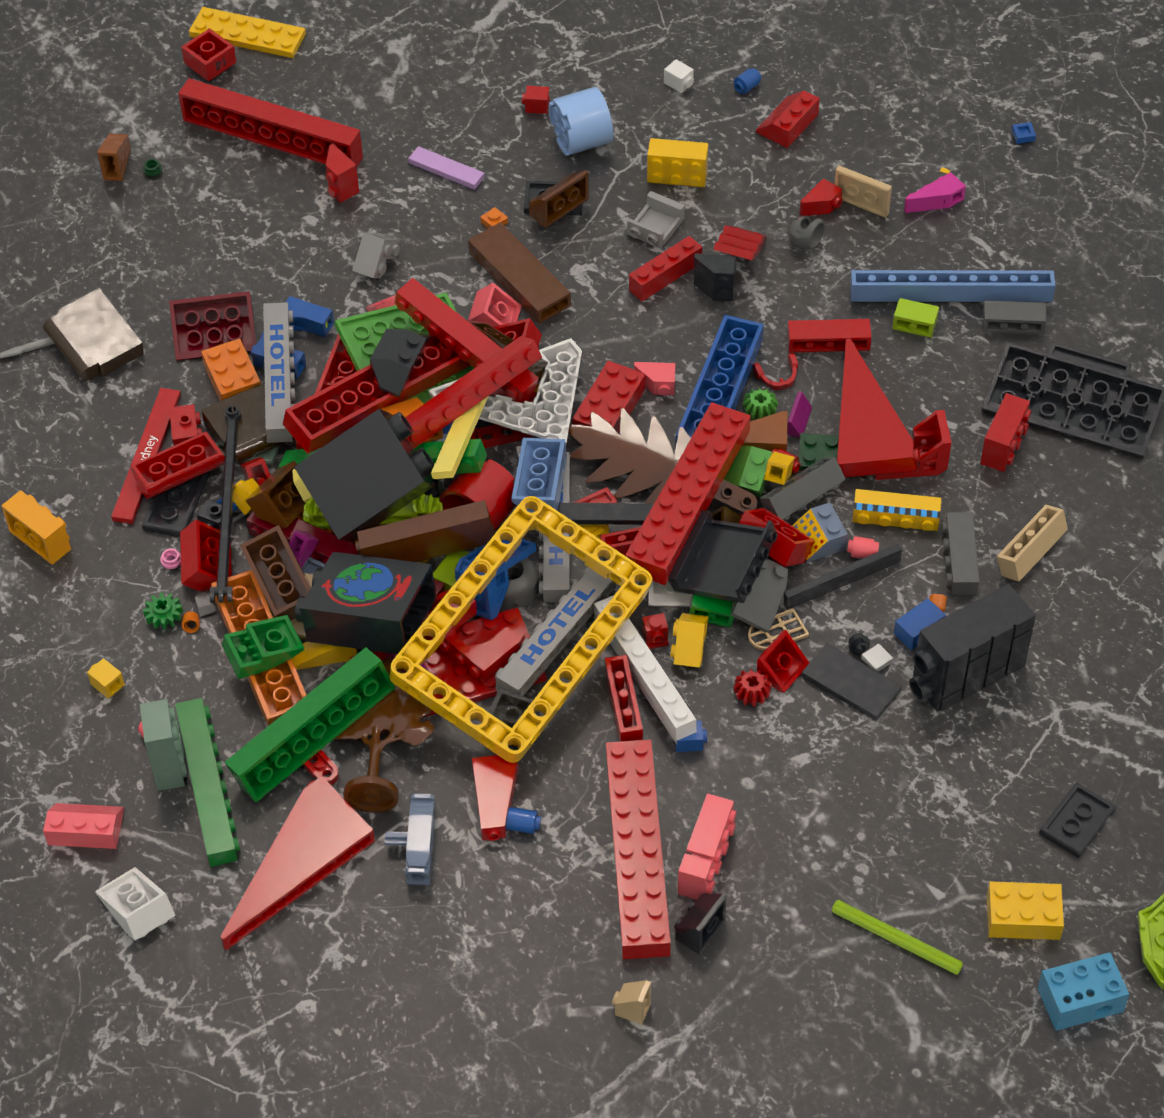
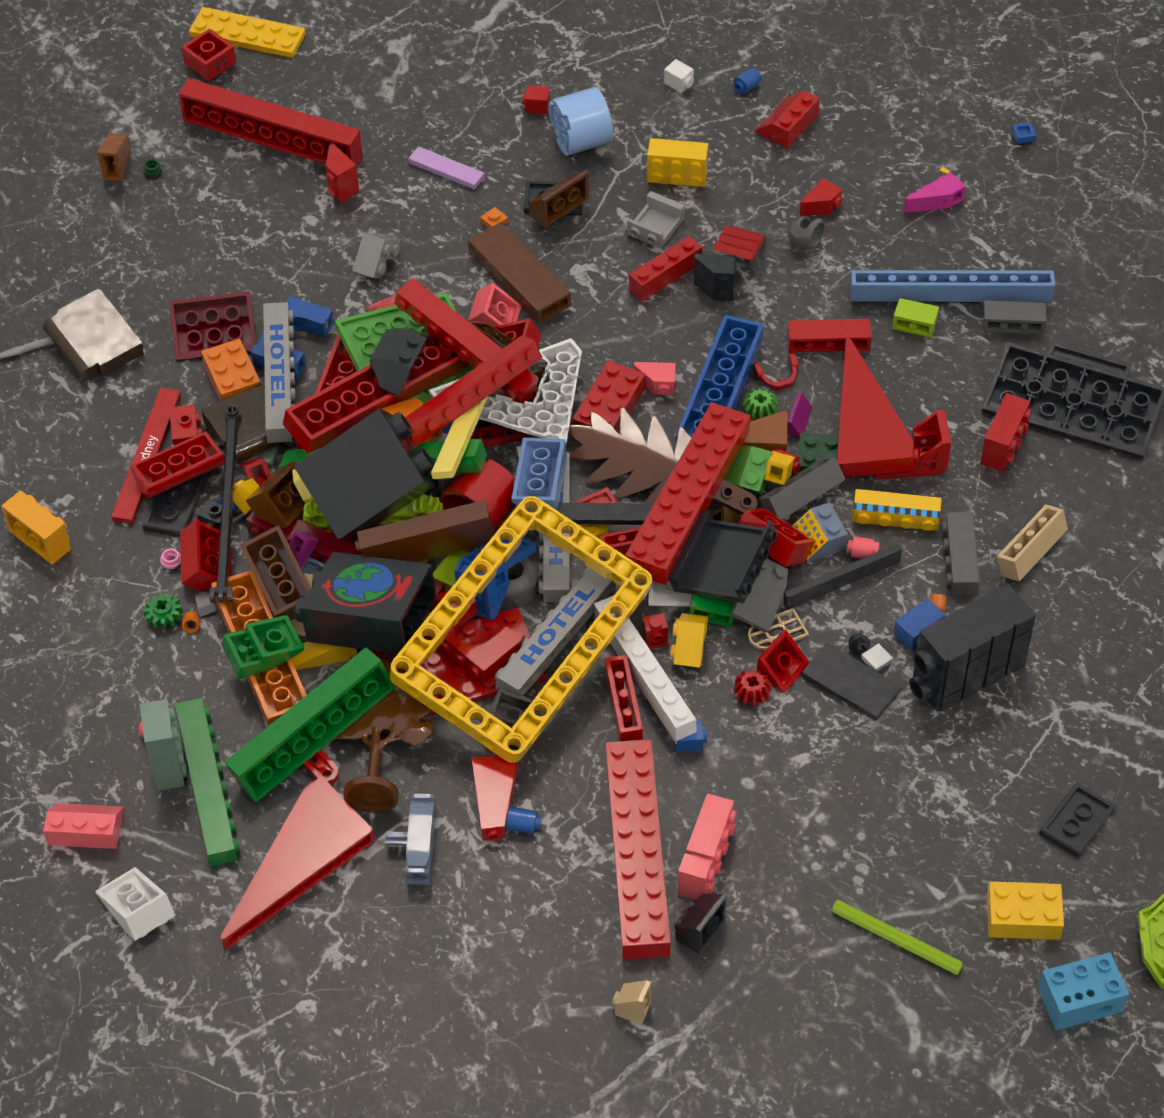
yellow brick [87,658,125,699] -> none
tan tile [834,165,892,218] -> none

